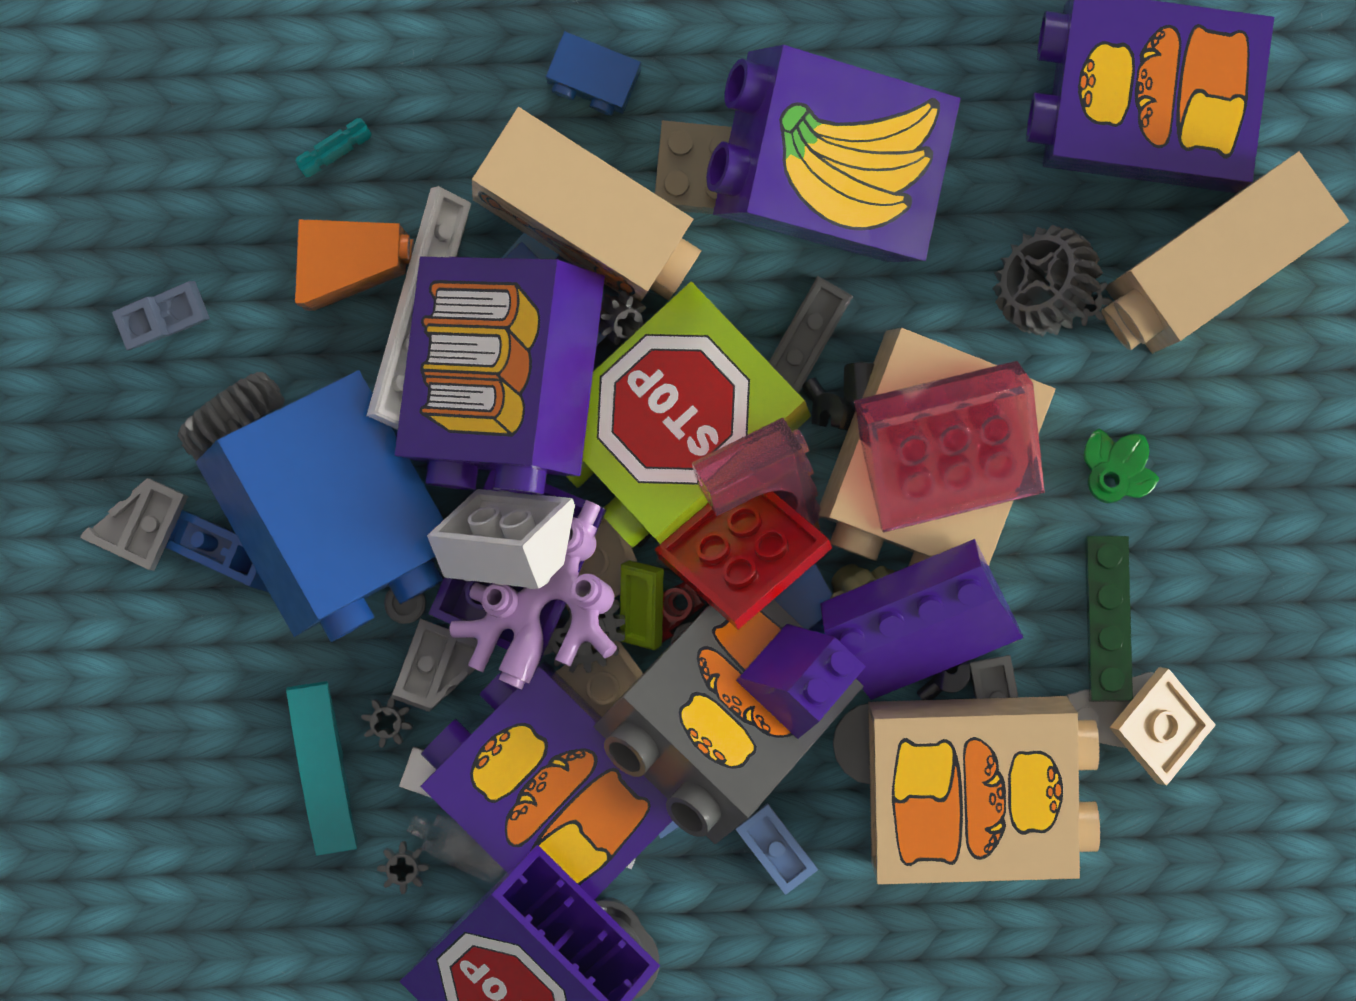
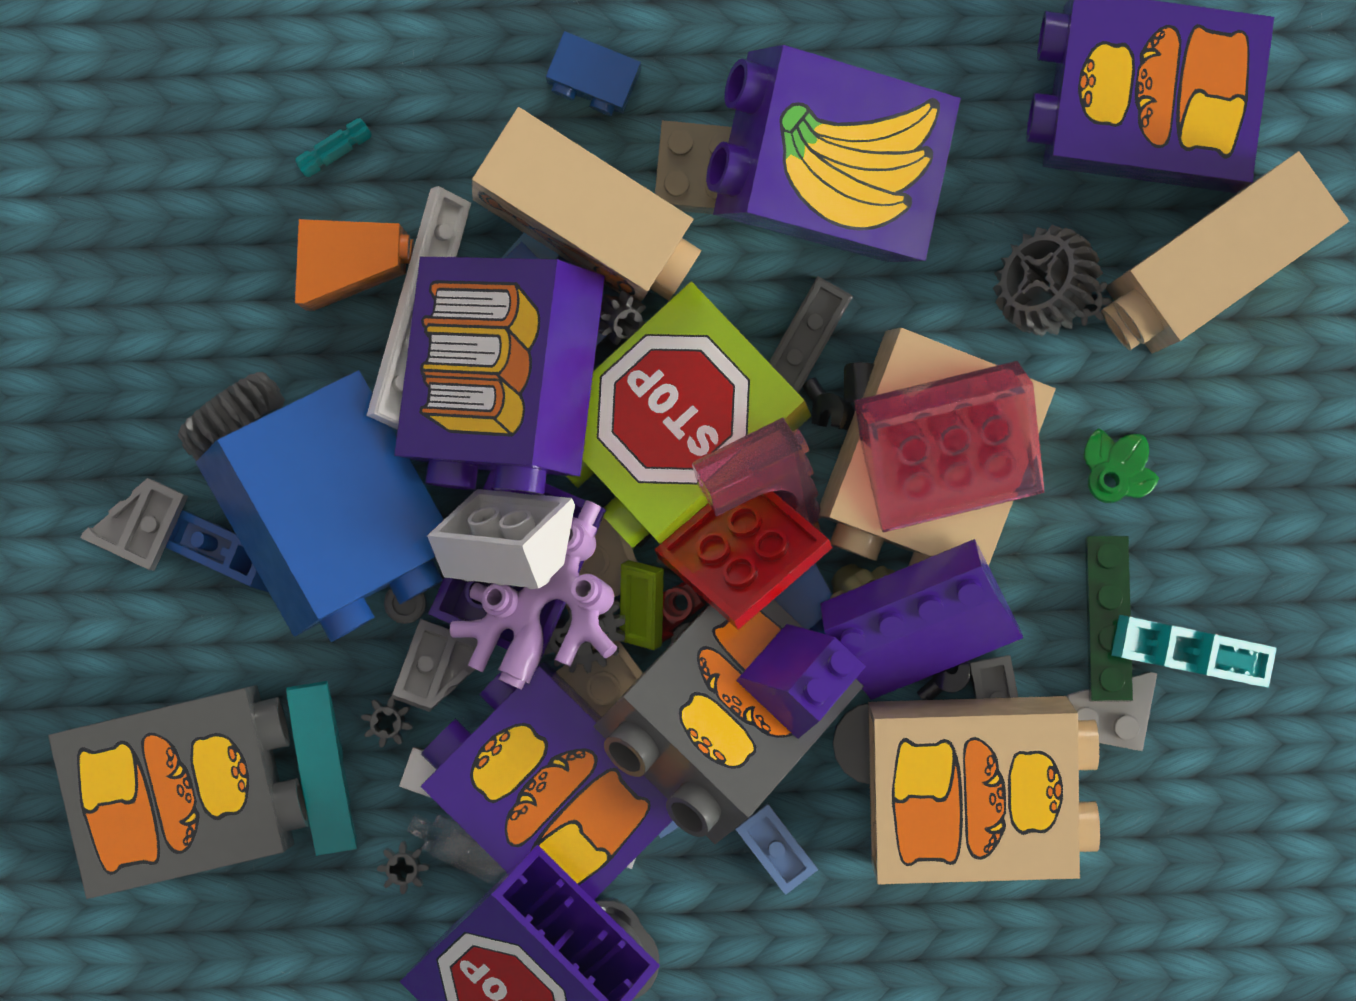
sand blue slope [112,281,210,350] -> none
plate [1109,667,1215,786] -> none
none -> brick [48,685,308,899]
none -> teal slope [1111,615,1277,688]

